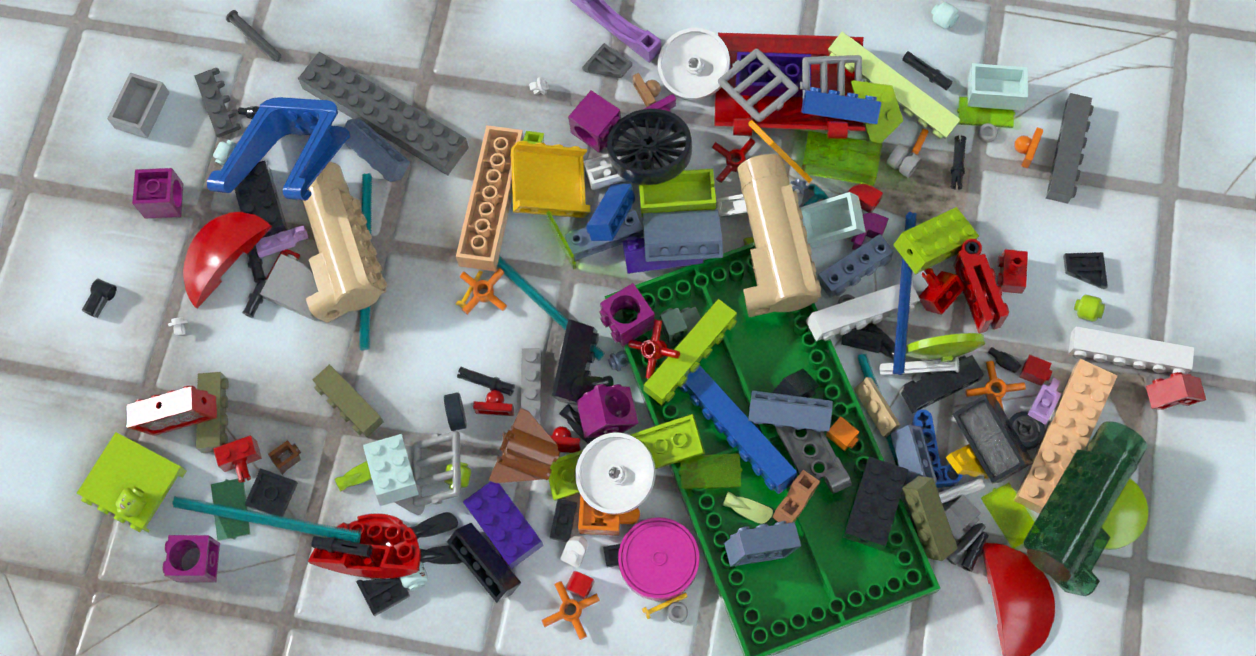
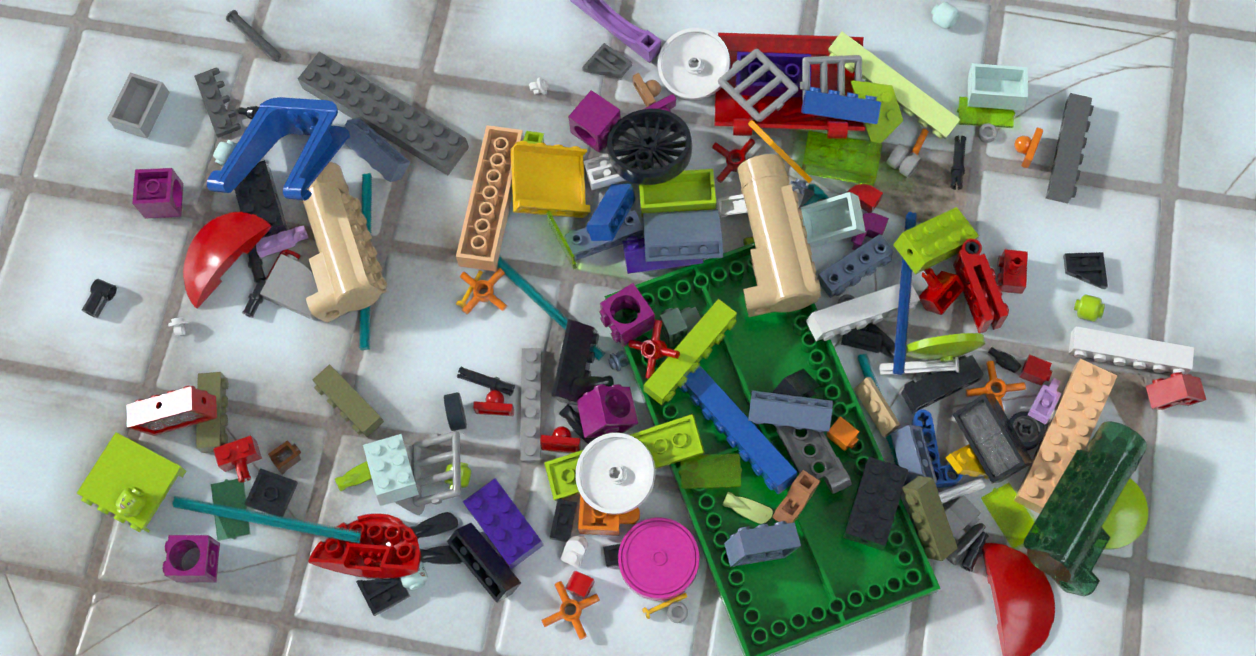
black pin [311,536,373,557] -> none
dark orange brick [489,408,560,483] -> none
black pin [902,51,953,91] -> none

